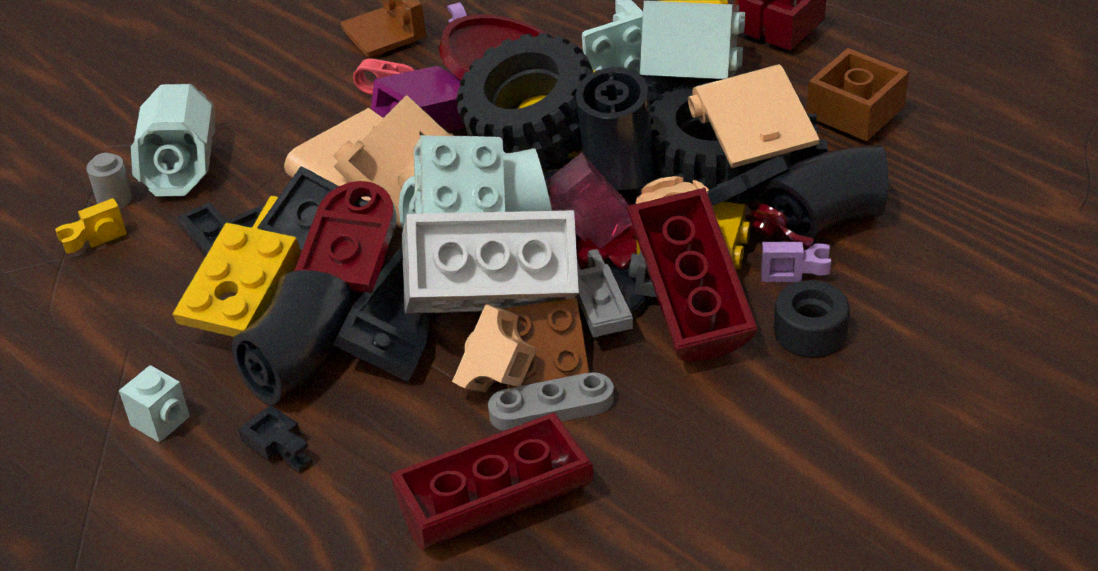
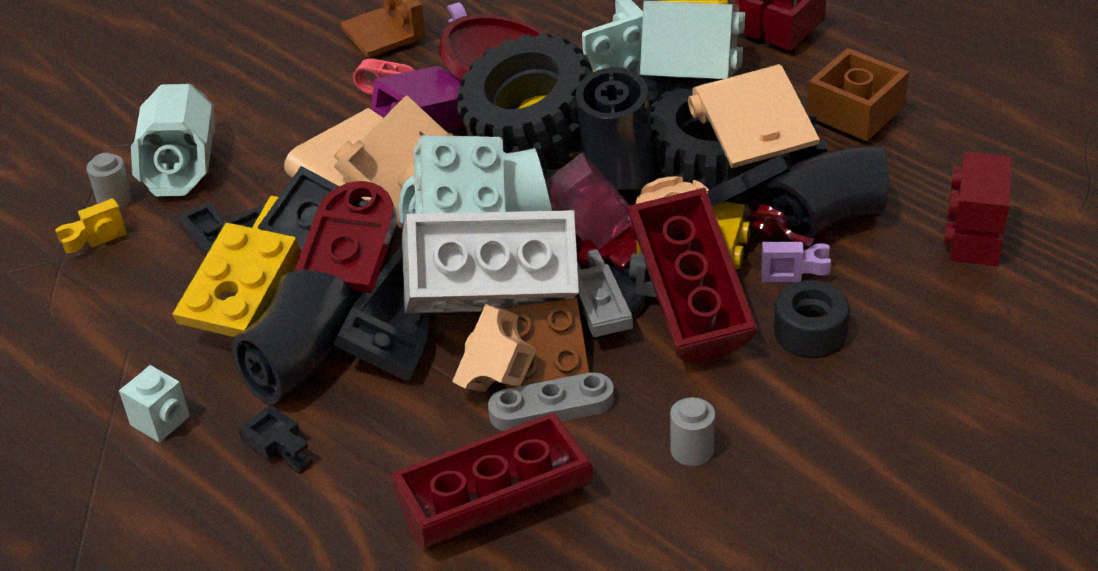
none -> light grey brick [670,397,715,466]
none -> dark red piece [944,152,1012,267]

